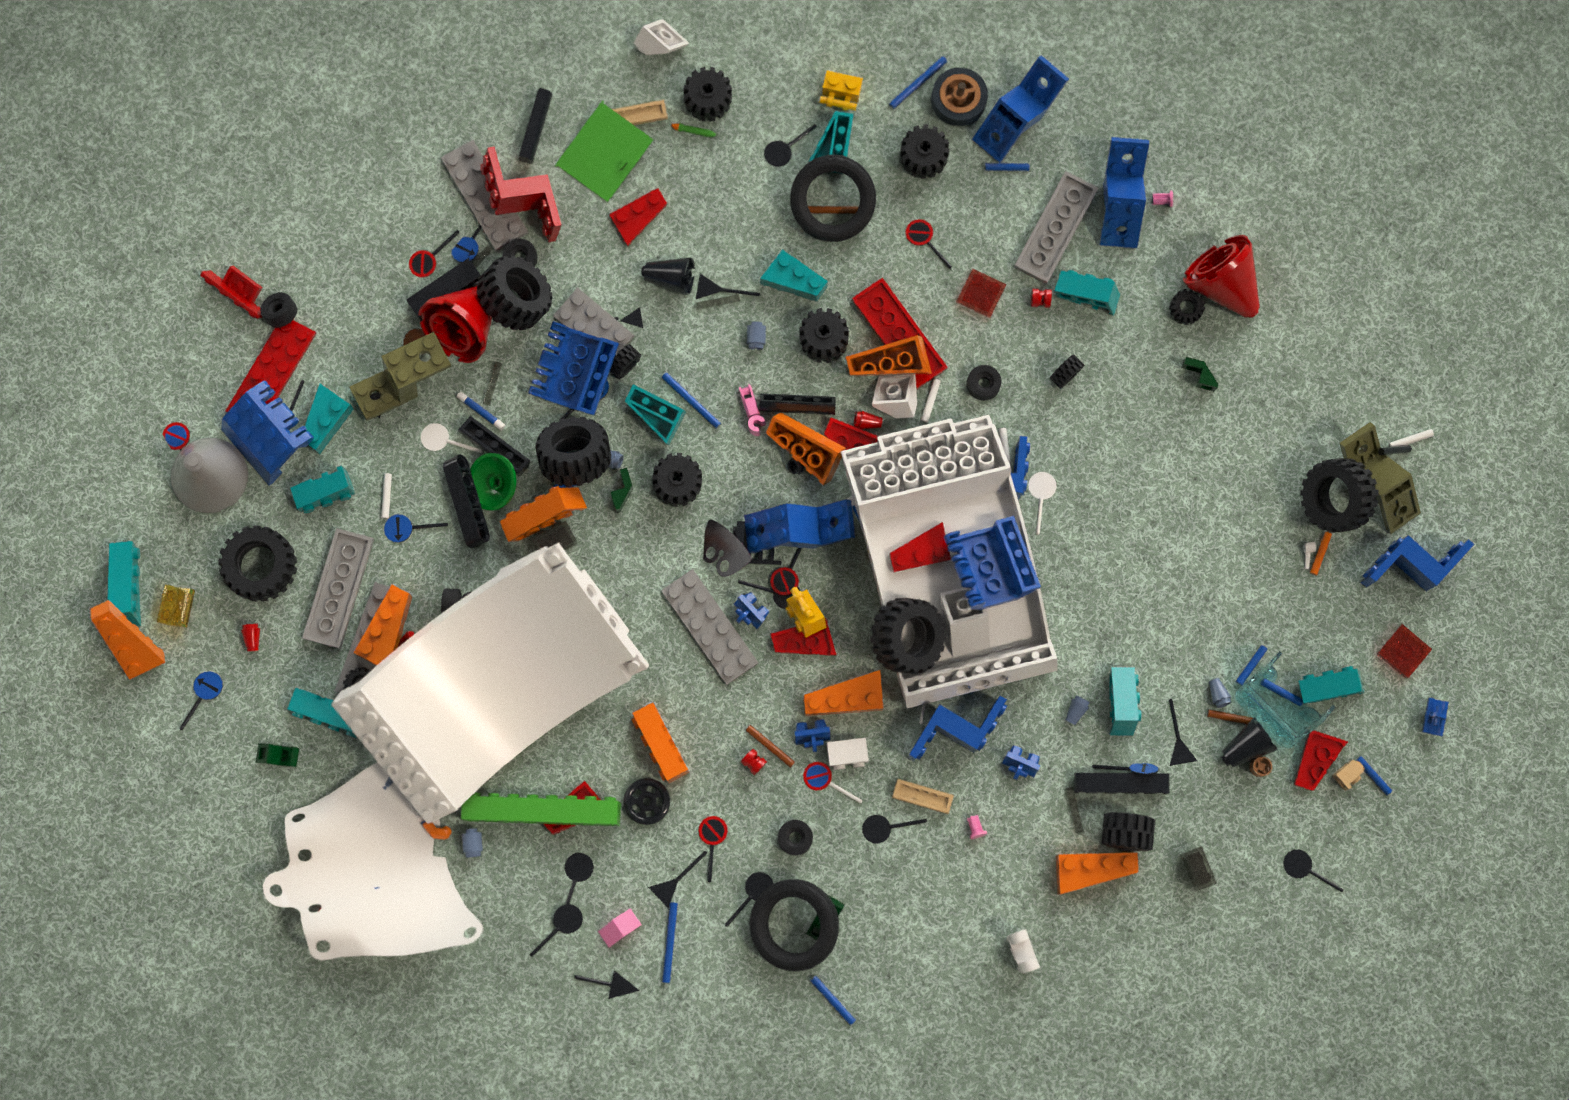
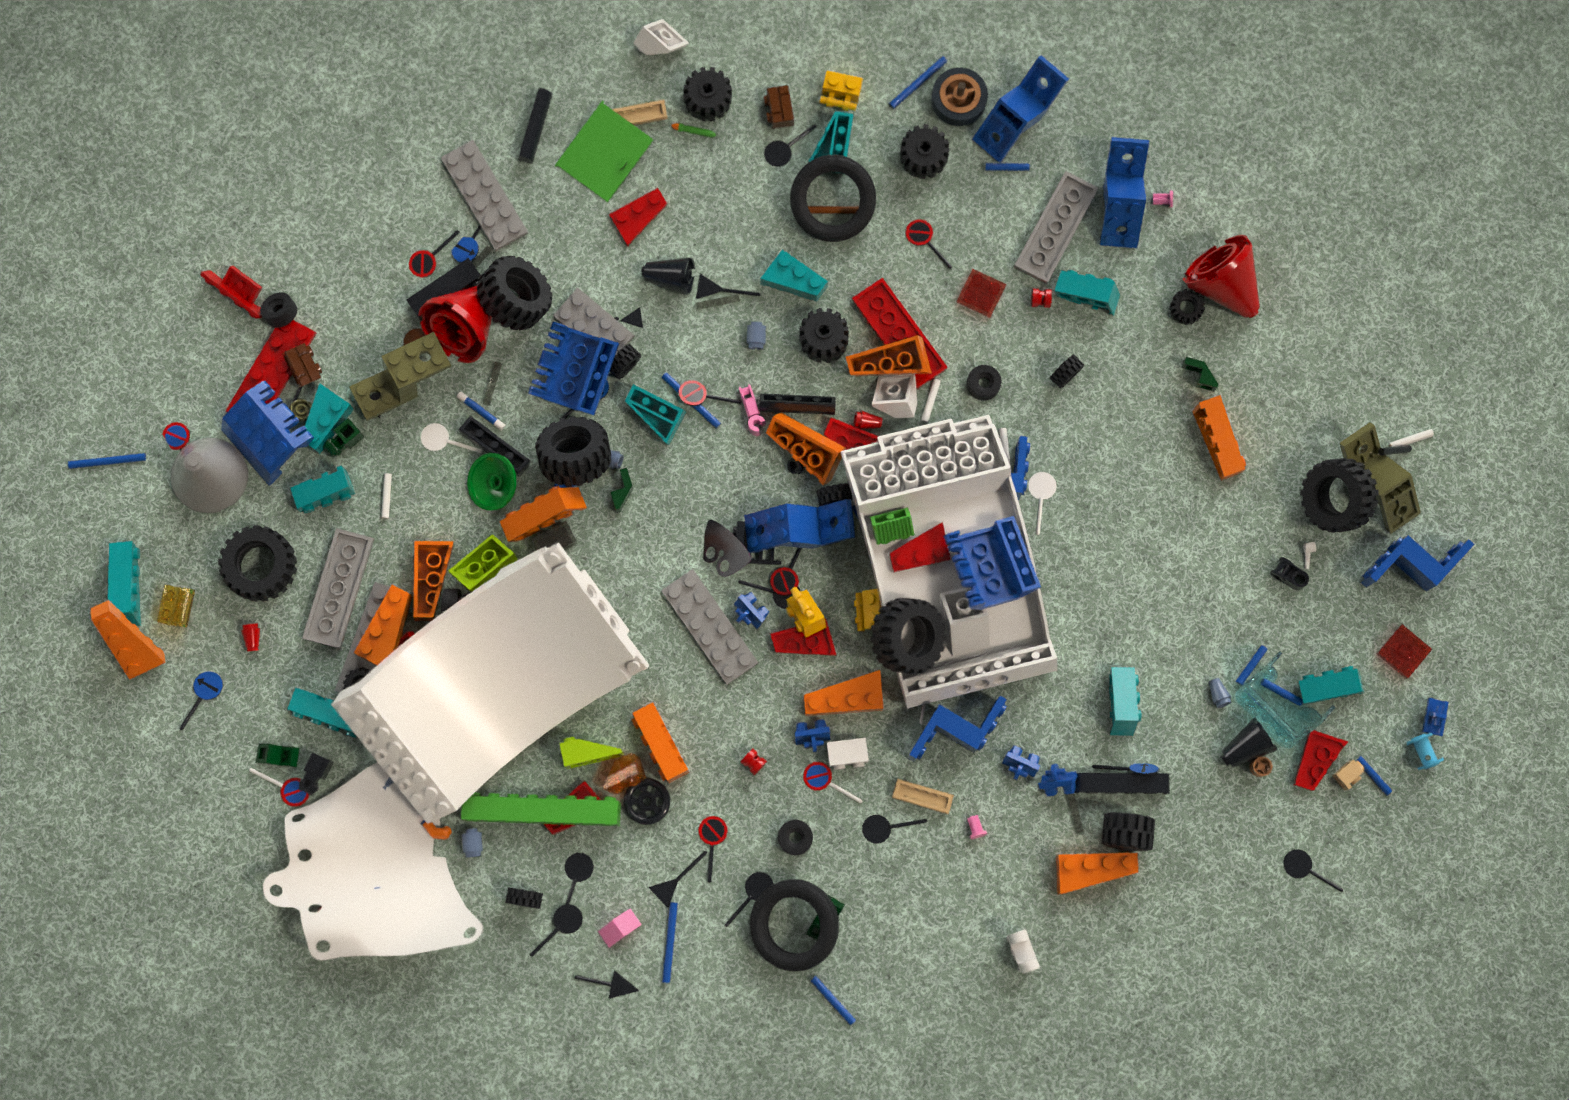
blue piece [384,514,448,543] -> none
black beam [443,454,490,549] -> none
red bracket [480,147,562,242] -> none
black tyre [503,238,538,267] -> none
black wheel [652,453,702,507] -> none
dark orange bar [746,725,795,768] -> none
sand blue cone [1065,695,1090,725] -> none
black piece [1169,699,1197,766] -> none
clear smoke brick [1180,846,1217,891] -> none
dark orange piece [1207,709,1253,724] -> none
orange piece [1310,532,1332,576] -> none
none -> blue piece [68,453,146,469]
none -> piece [249,768,309,807]
none -> reddish brown brick [282,343,322,388]
none -> olive plate [289,399,312,422]
none -> black brick [299,753,334,796]
none -> dark green brick [323,418,364,458]
none -> orange wedge [414,541,454,621]
none -> lime slope [448,534,518,592]
none -> black tyre [505,887,543,909]
none -> lime slope [559,737,625,769]
none -> clear orange slope [603,753,646,794]
none -> piece [679,380,742,406]
none -> reddish brown brick [763,85,794,129]
none -> black tyre [816,483,853,507]
none -> yellow brick [854,589,882,632]
none -> bright green brick [870,507,915,545]
none -> blue hips [1038,764,1077,797]
none -> orange wedge [1192,395,1246,480]
none -> black piece [1270,557,1309,590]
none -> medium azure hose [1406,733,1444,770]

